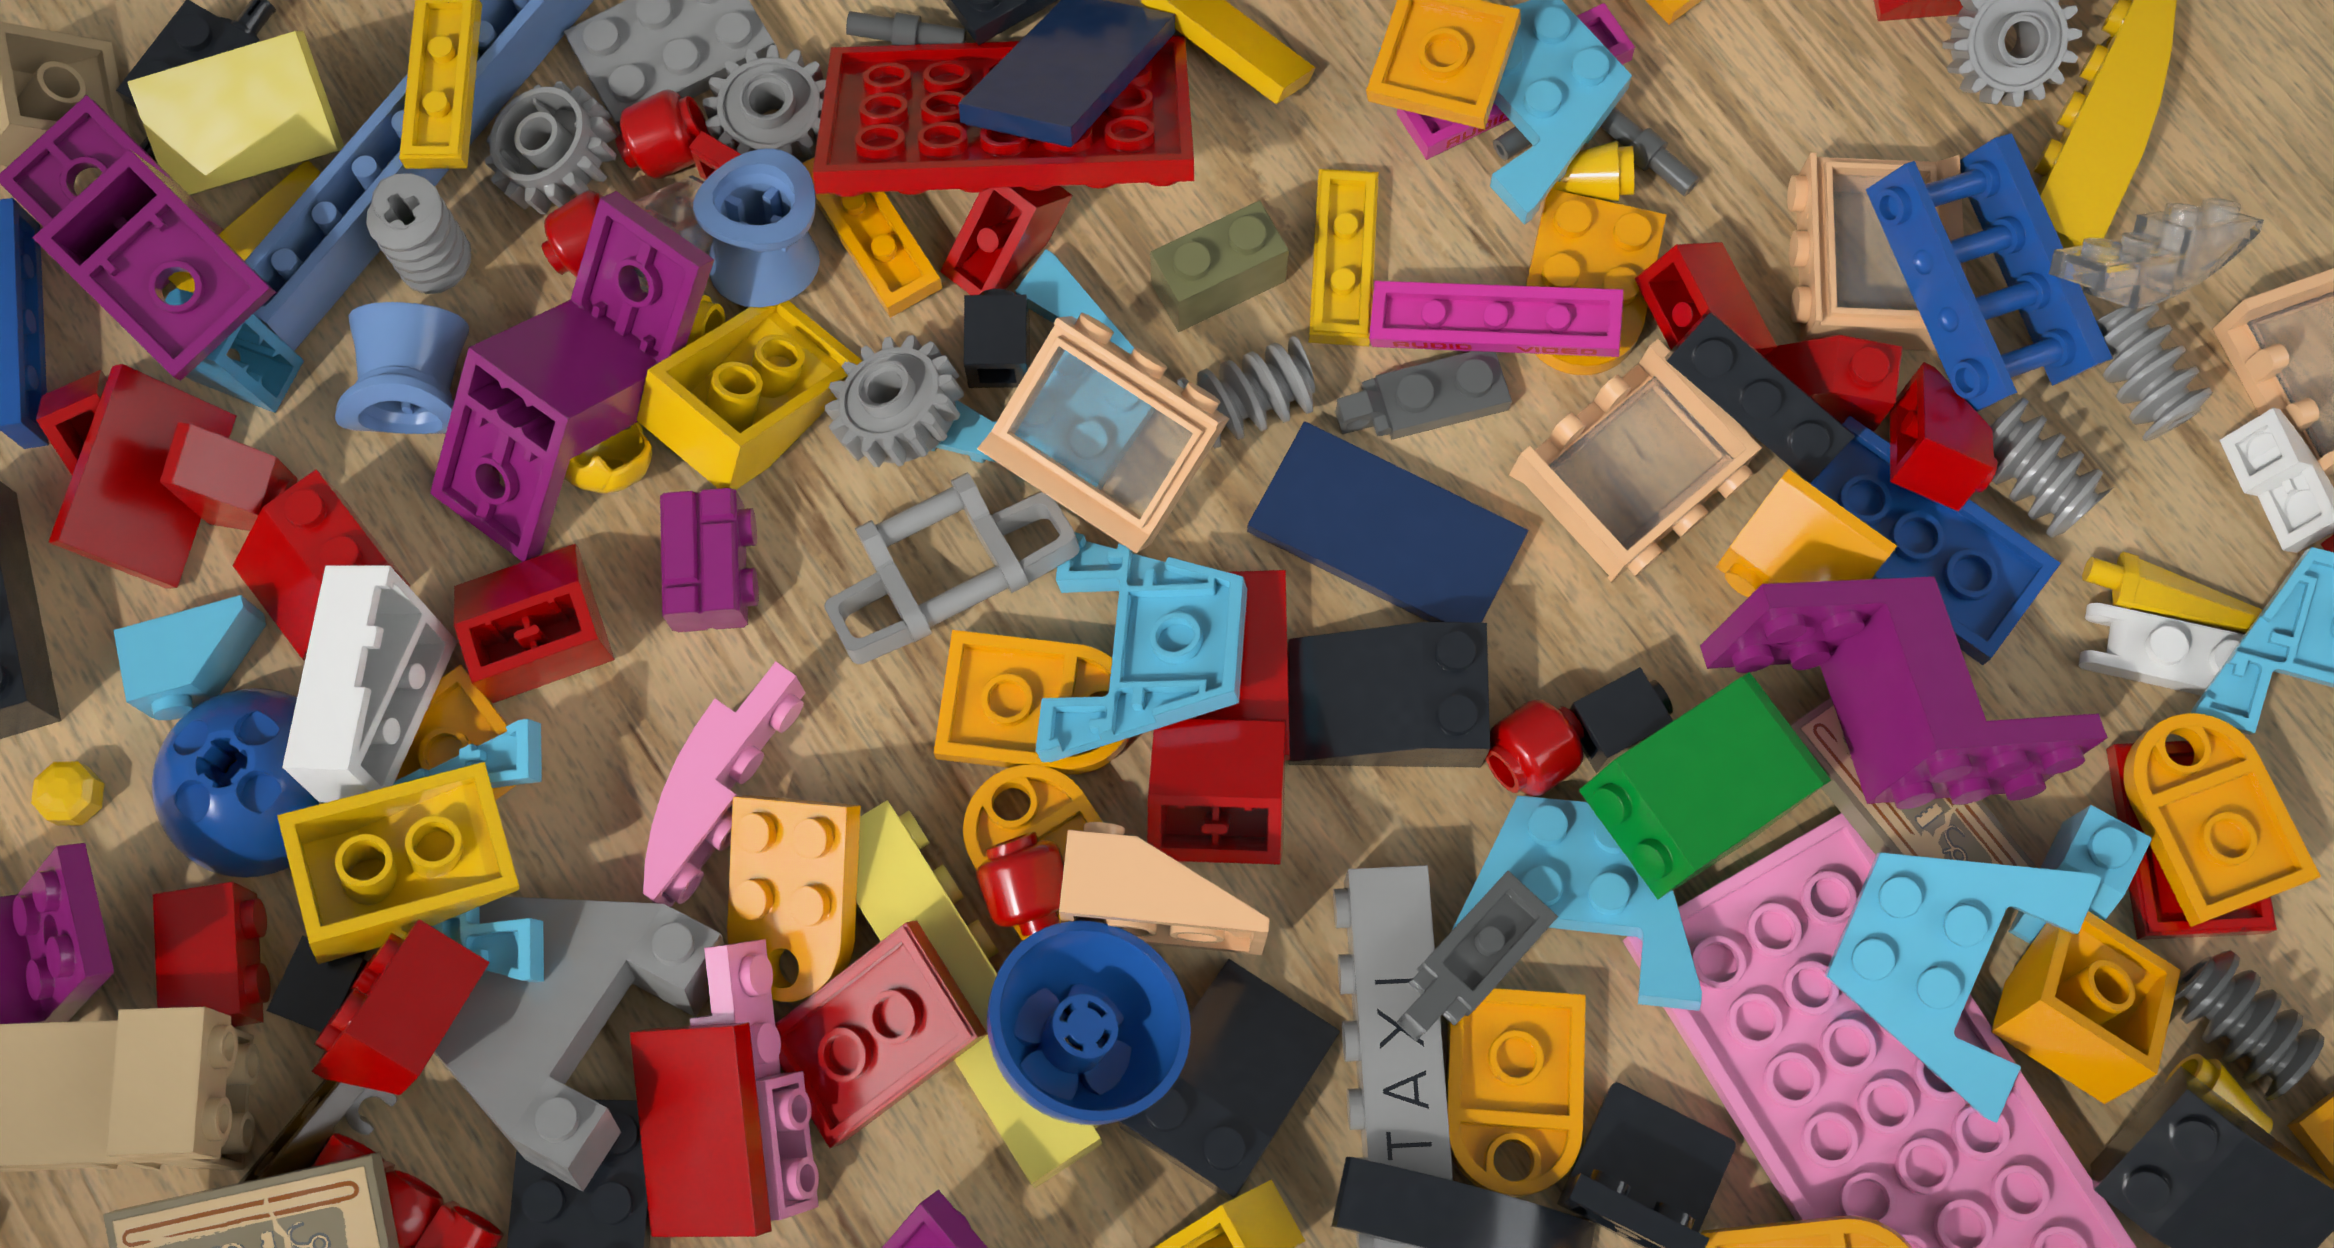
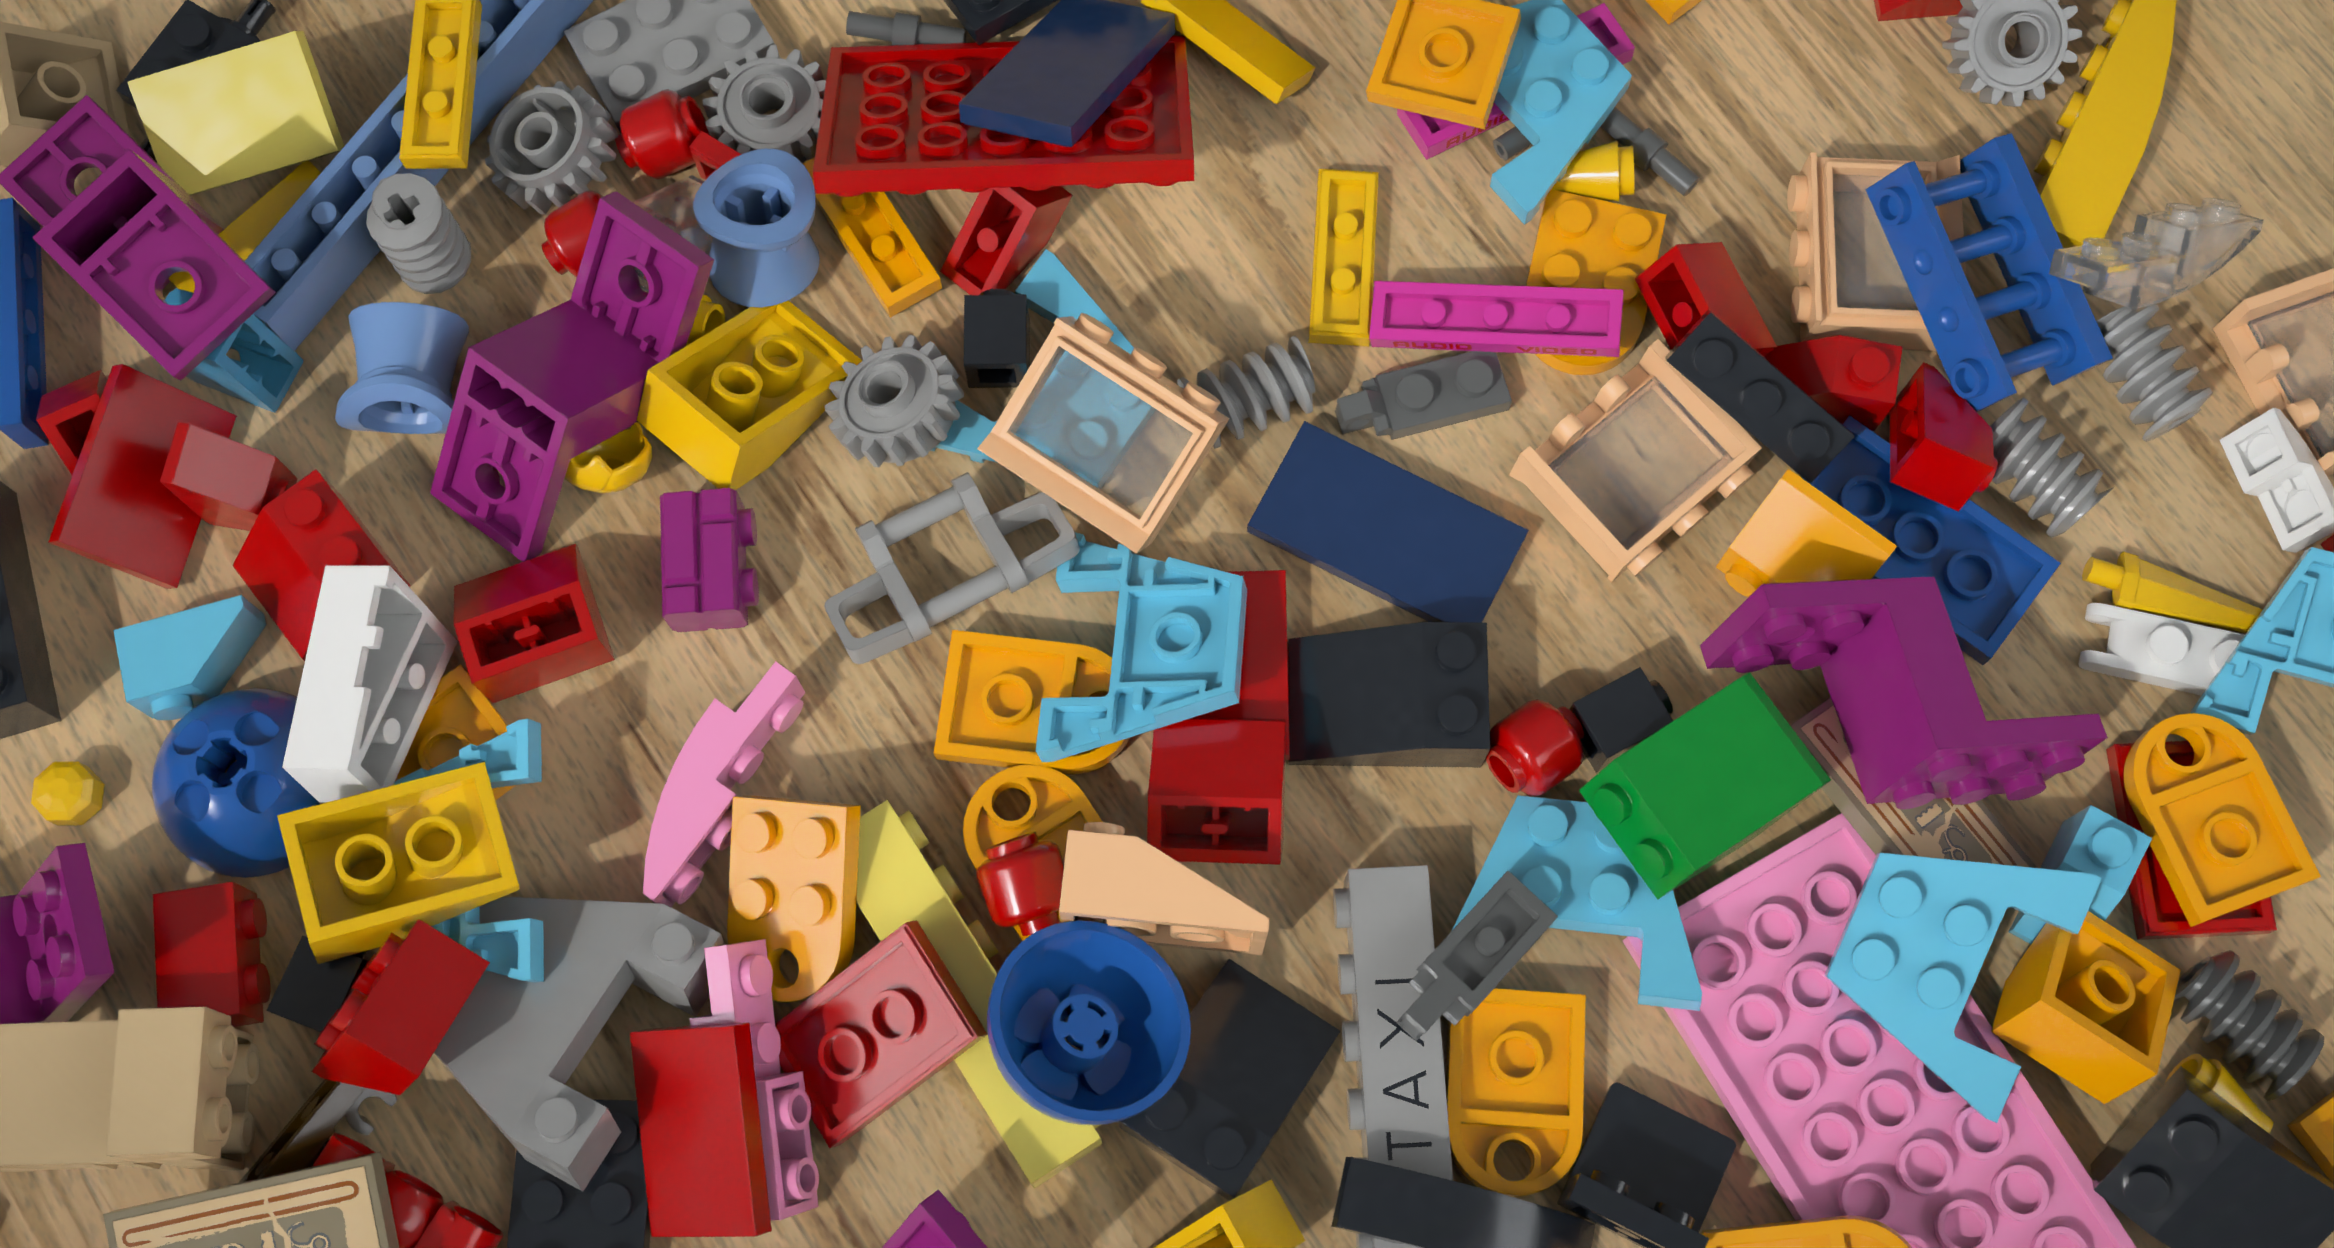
olive brick [1150,200,1289,332] -> none

